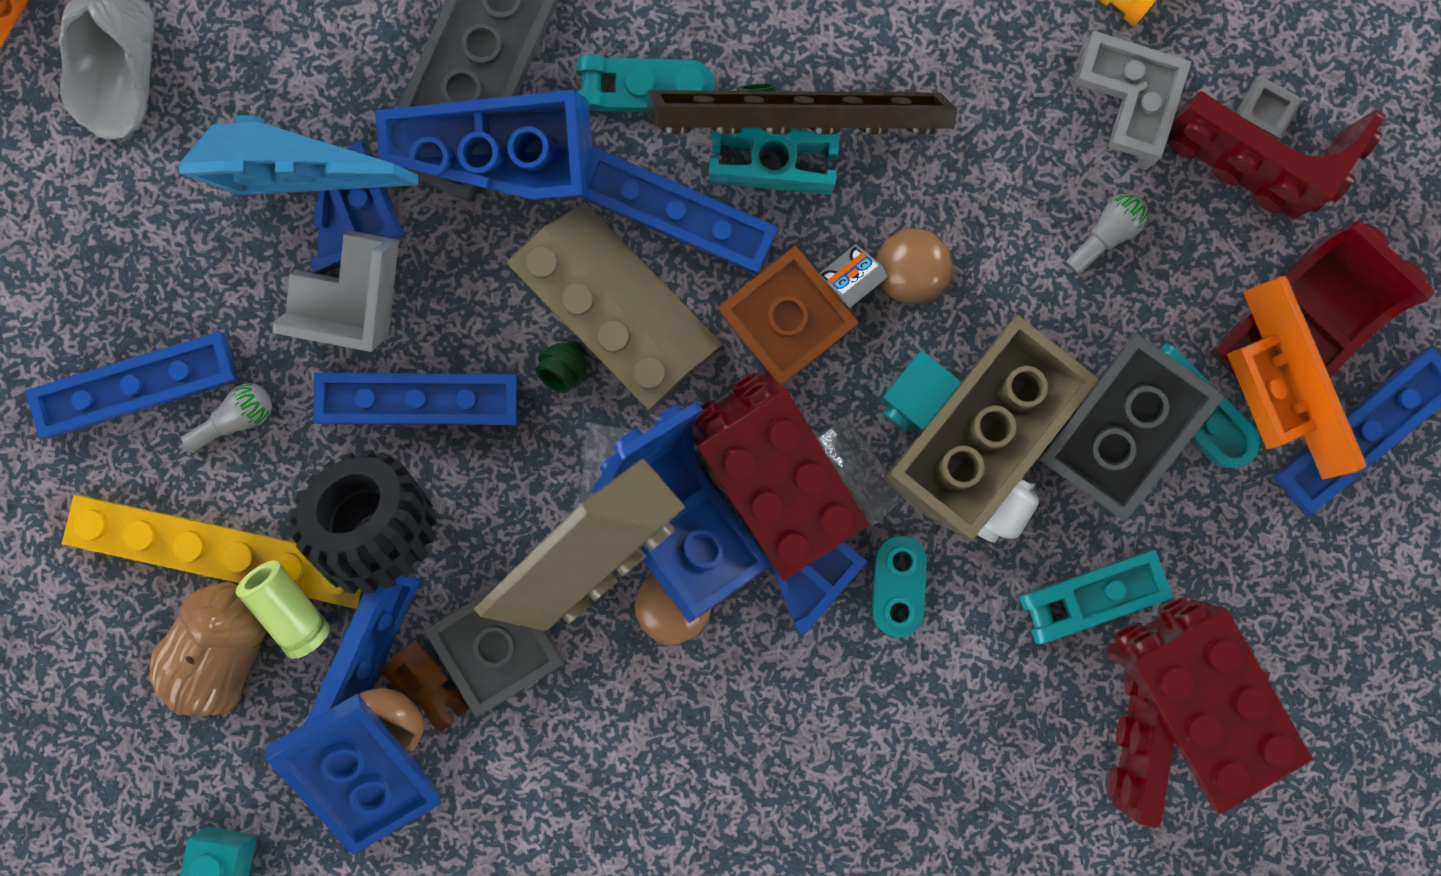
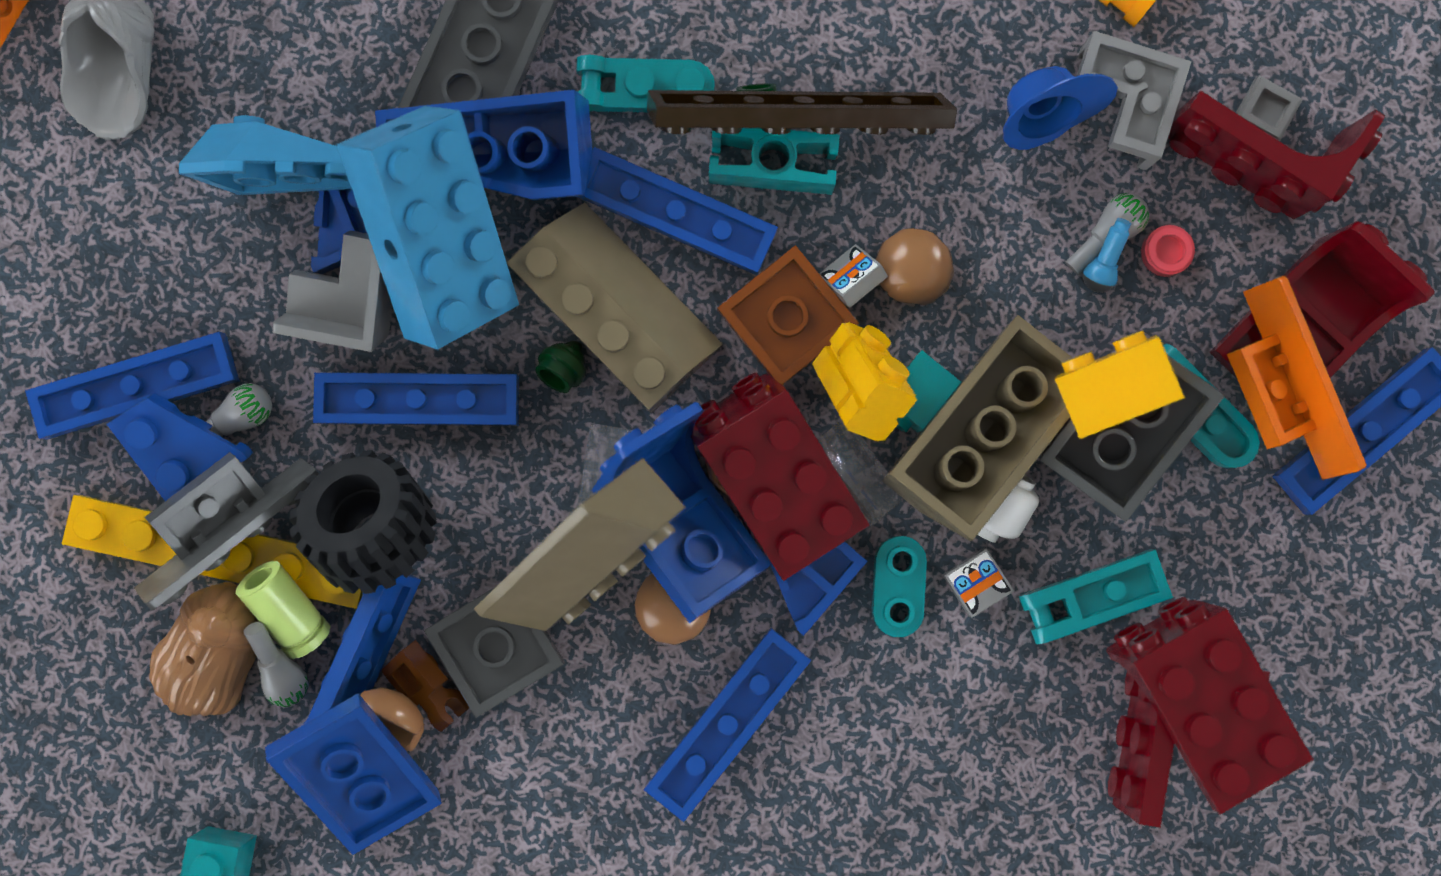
none -> blue wing [106,393,253,501]
none -> dark grey bracket [134,452,319,611]
none -> light grey piece [243,621,309,708]
none -> dark azure brick [336,106,519,349]
none -> blue plate [644,627,811,822]
none -> yellow brick [812,322,917,442]
none -> tile [942,548,1014,618]
none -> blue piece [1003,66,1118,150]
none -> yellow brick [1055,330,1185,439]
none -> dark azure piece [1083,218,1131,293]
none -> coral tile [1141,225,1195,277]

